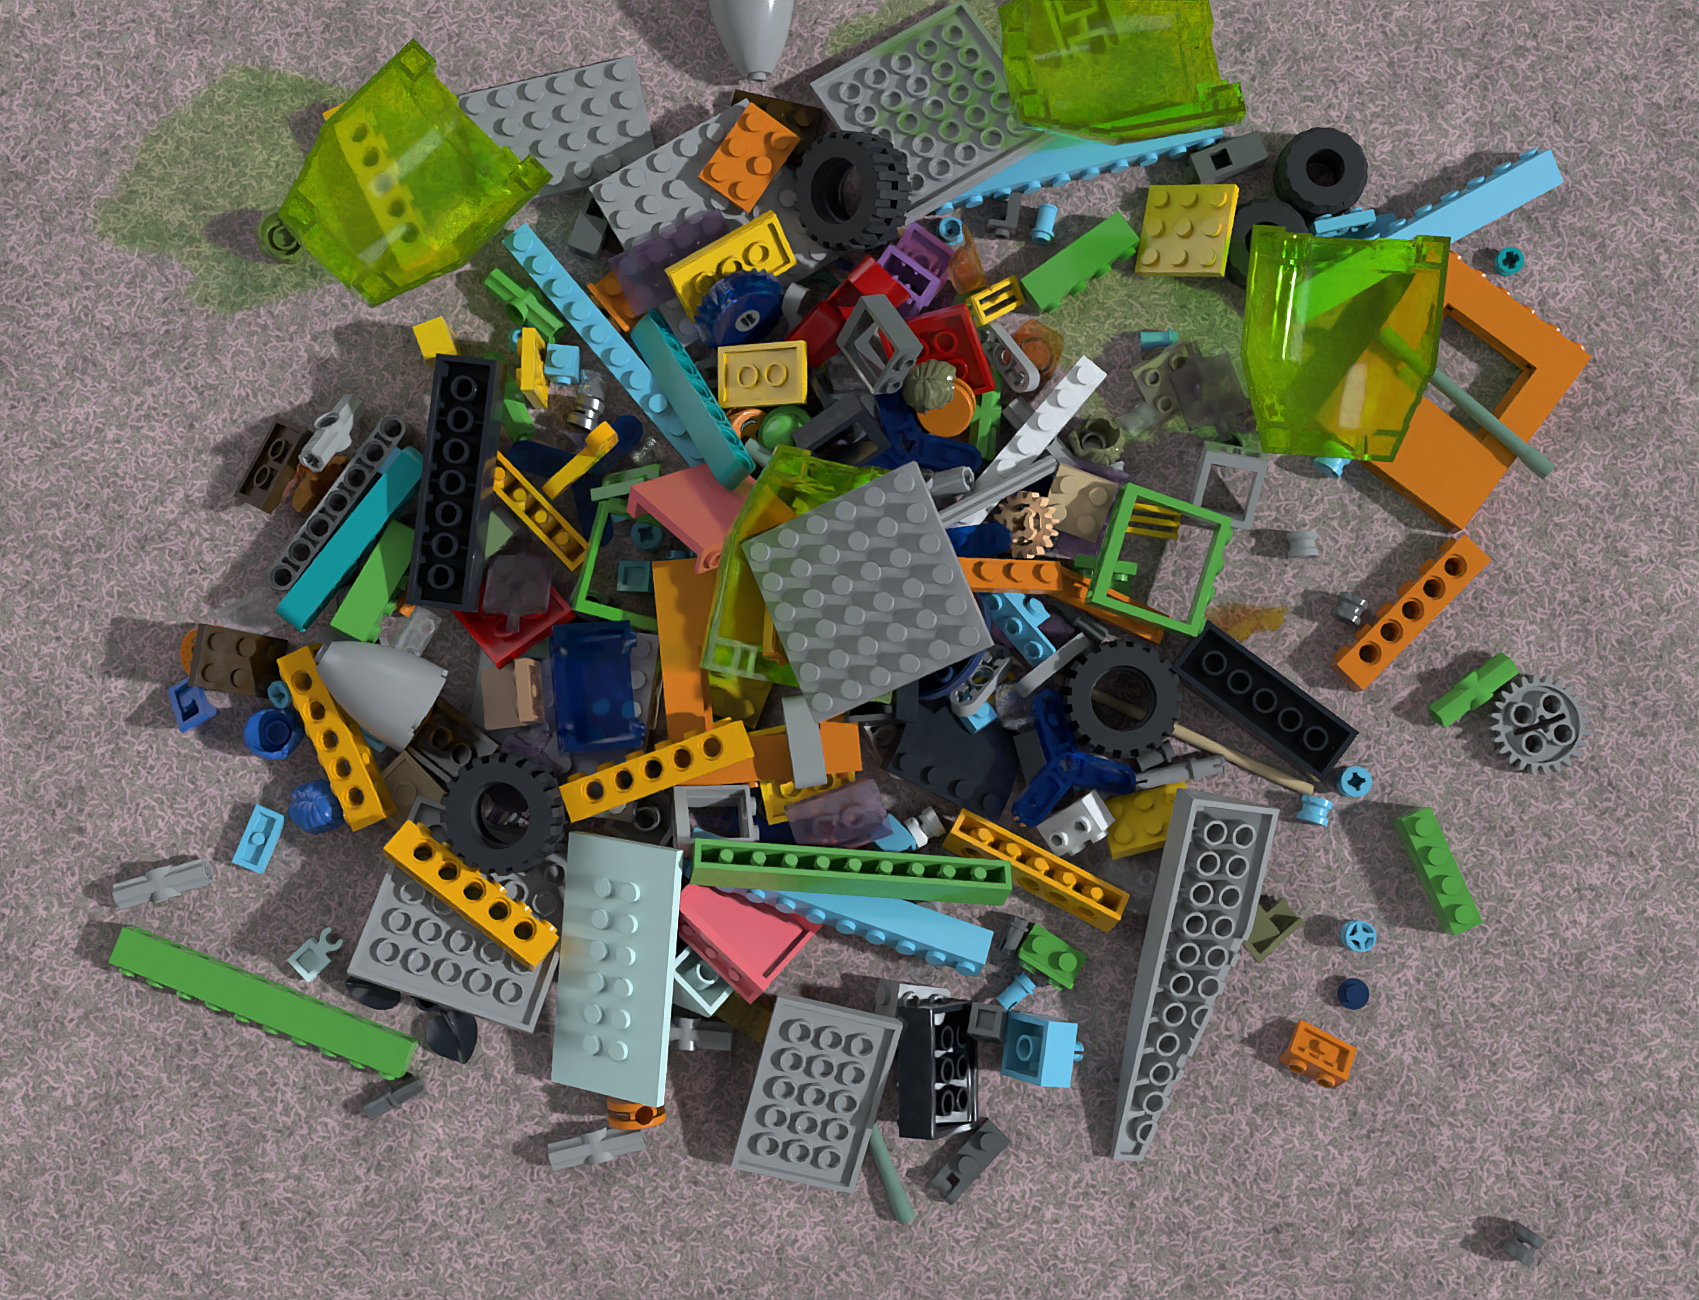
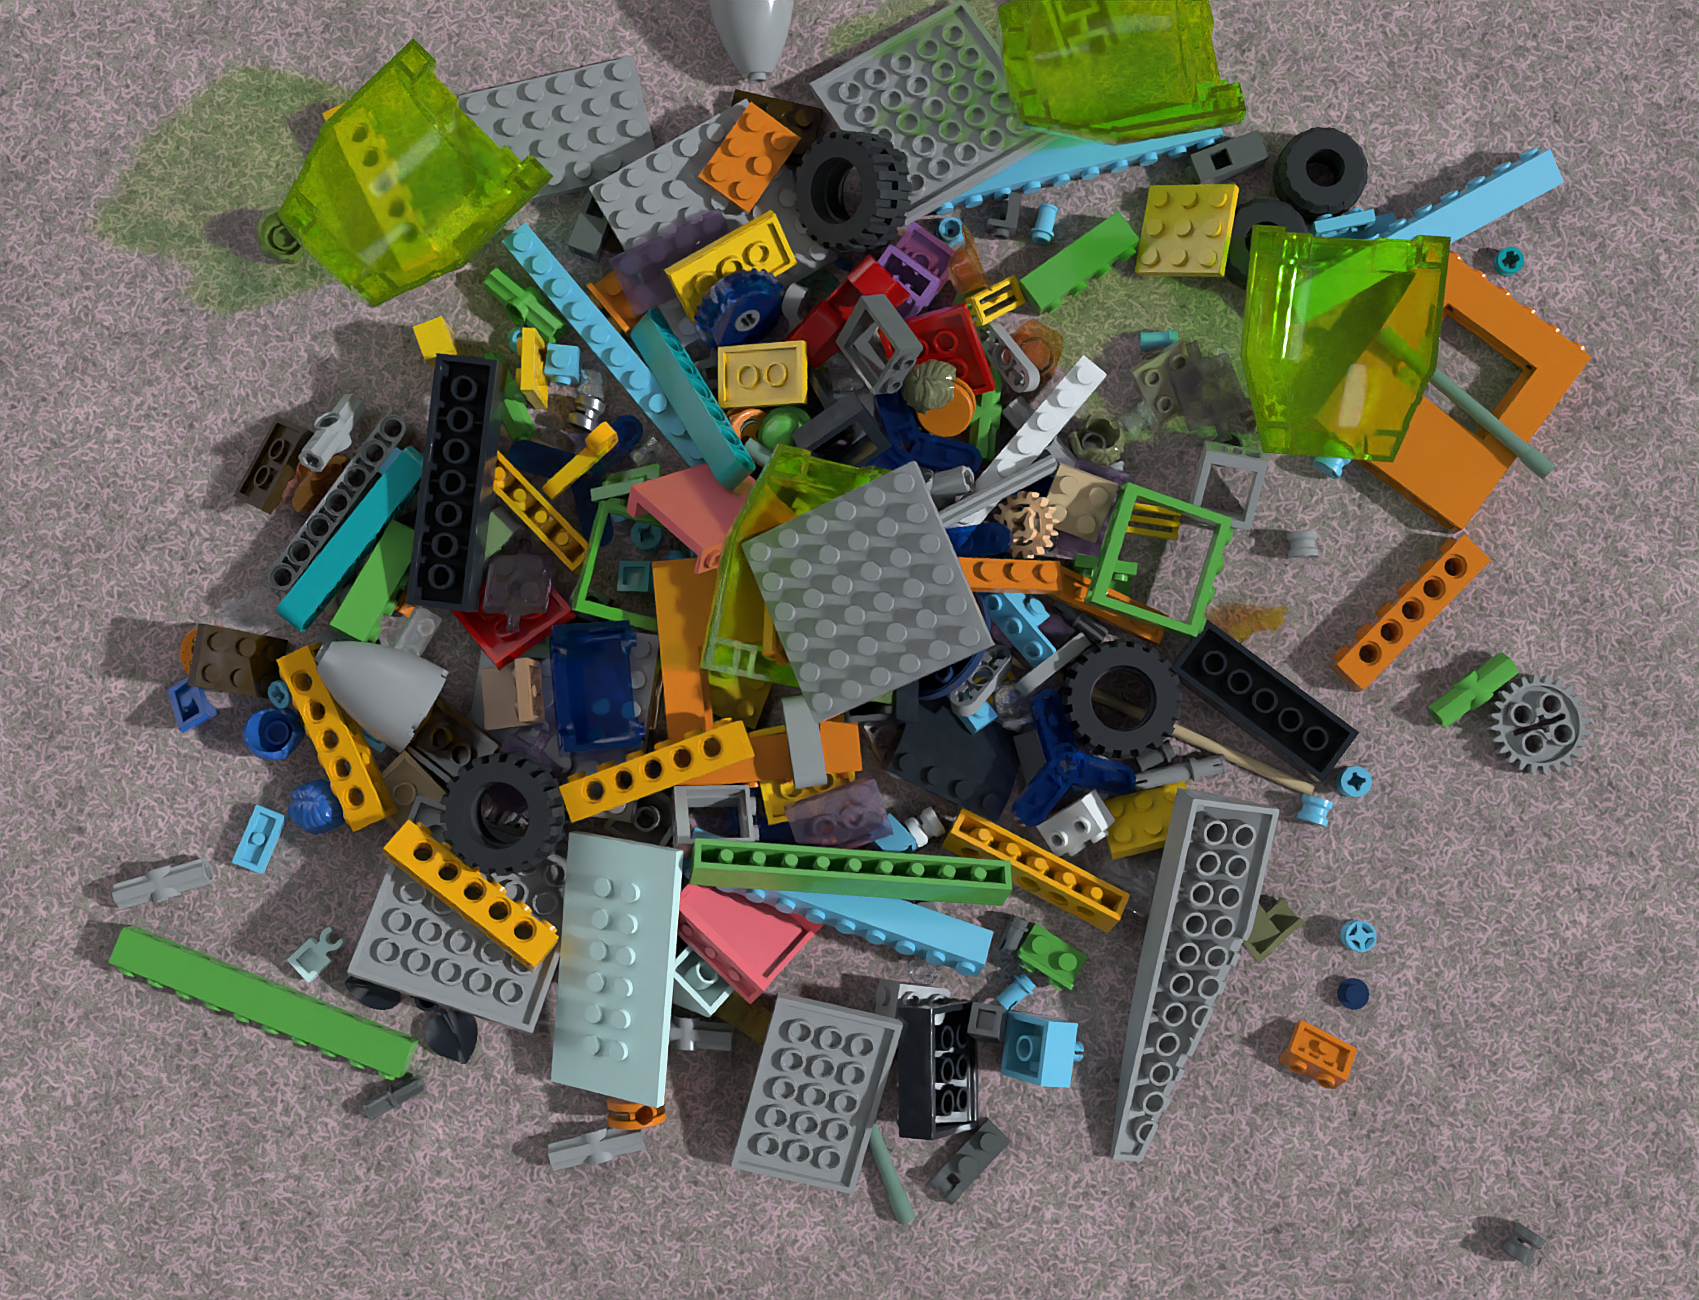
dark grey wheel [1330,591,1369,627] -> none
bright green brick [1392,807,1483,935] -> none

